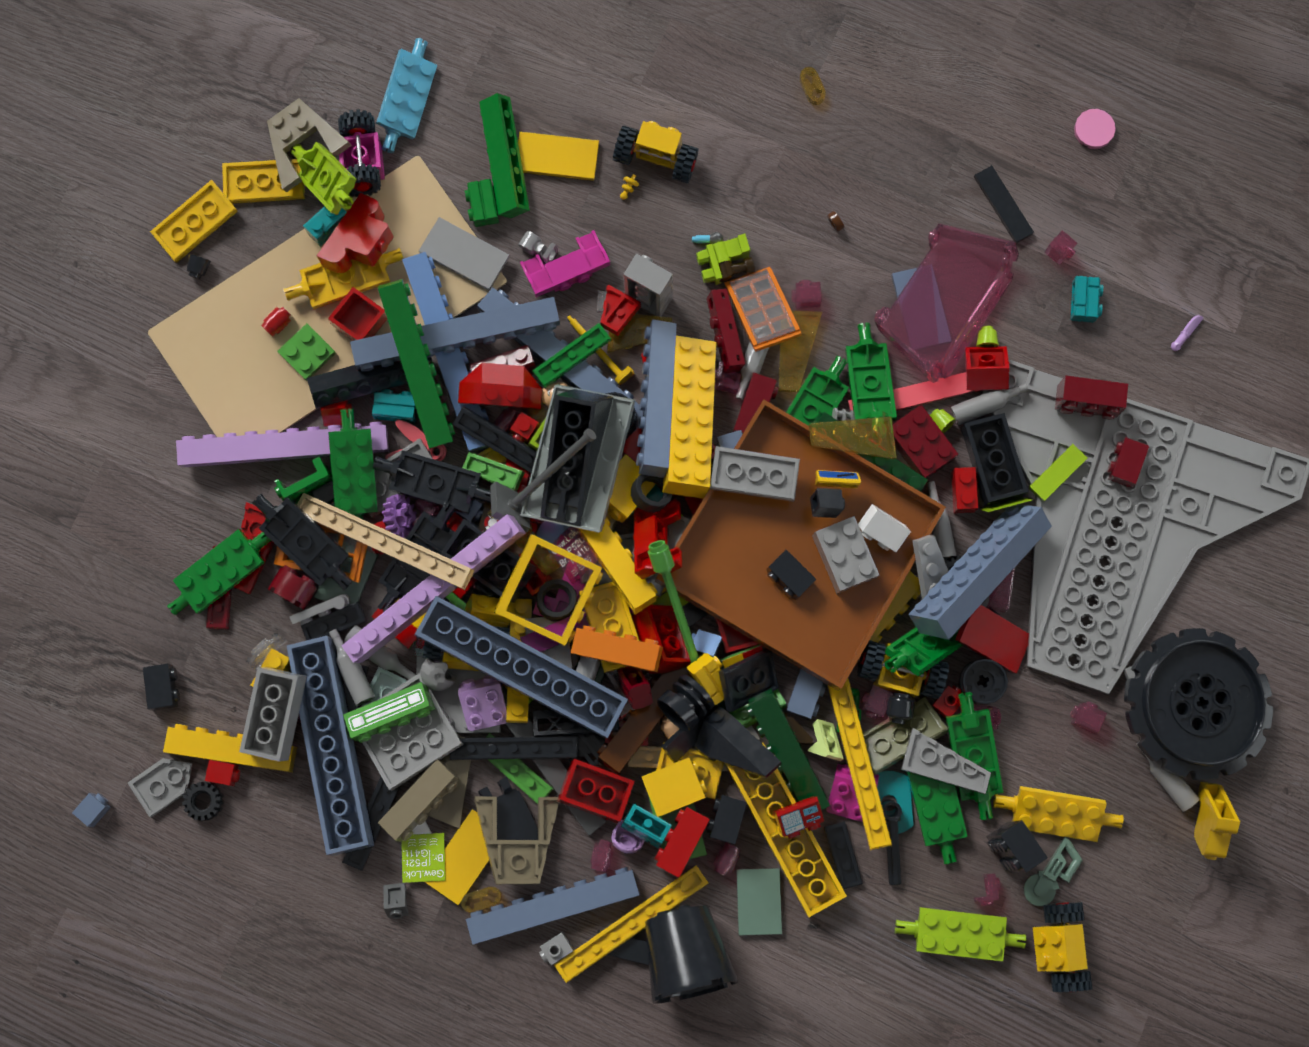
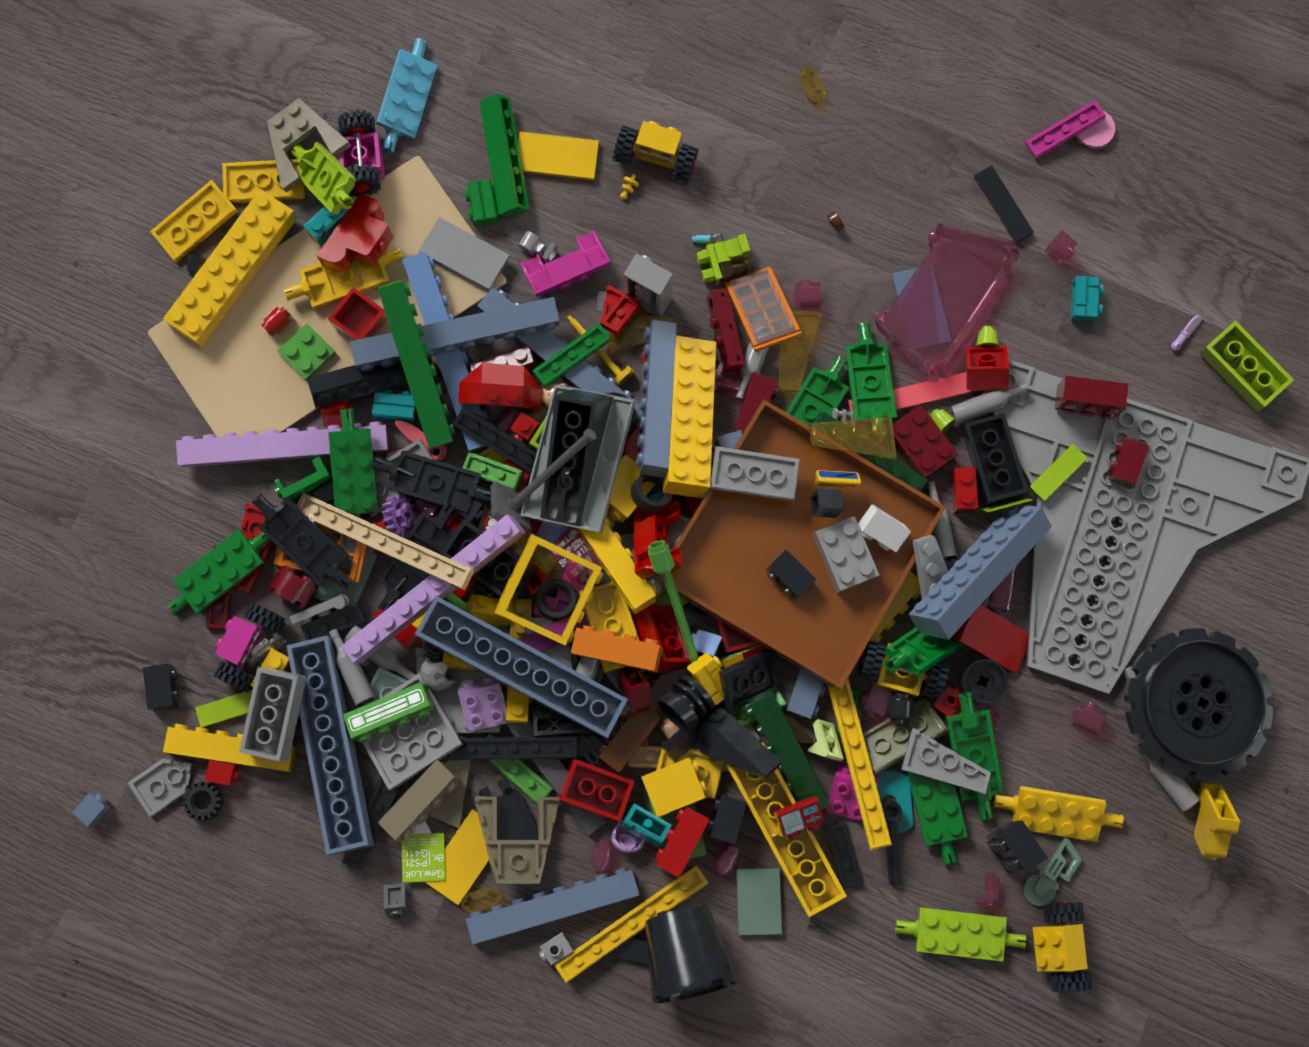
none -> yellow brick [163,189,298,348]
none -> lime tile [195,689,253,728]
none -> brick [214,602,286,693]
none -> dark pink tile [1025,100,1106,160]
none -> lime brick [1199,320,1294,413]

